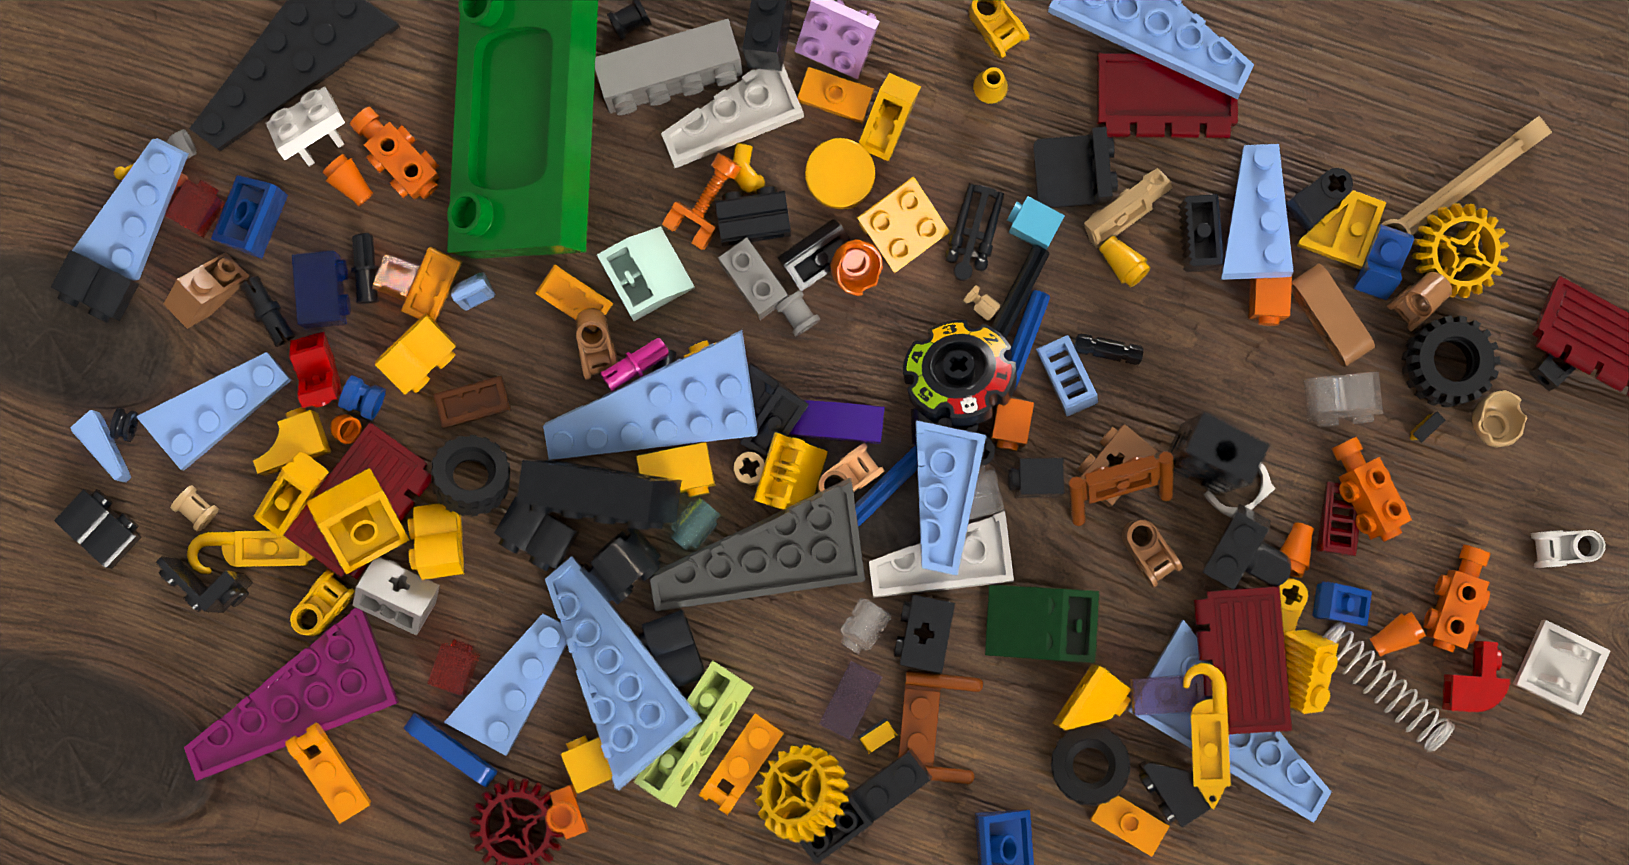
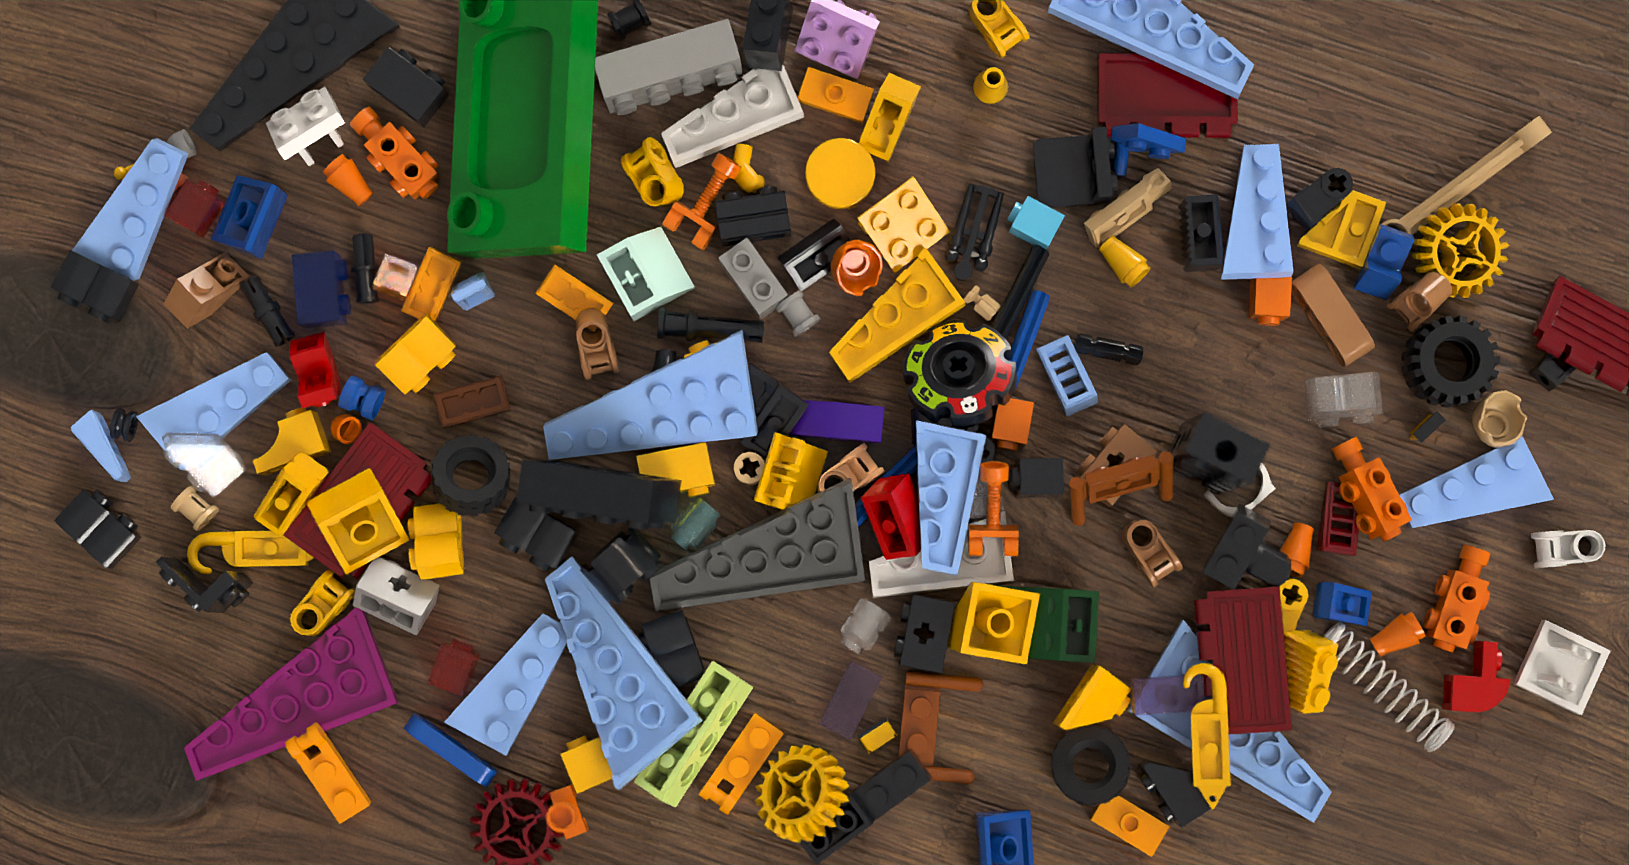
dark pink axle [600,338,669,392] -> none
none -> clear slope [162,432,246,497]
none -> black brick [363,47,449,128]
none -> yellow piece [621,137,684,206]
none -> black pin [657,307,764,343]
none -> yellow wing [829,247,965,383]
none -> red brick [861,473,921,560]
none -> yellow slope [947,581,1040,664]
none -> orange bar [968,462,1019,556]
none -> blue plate [1111,123,1186,178]
none -> light blue wing [1399,436,1554,529]

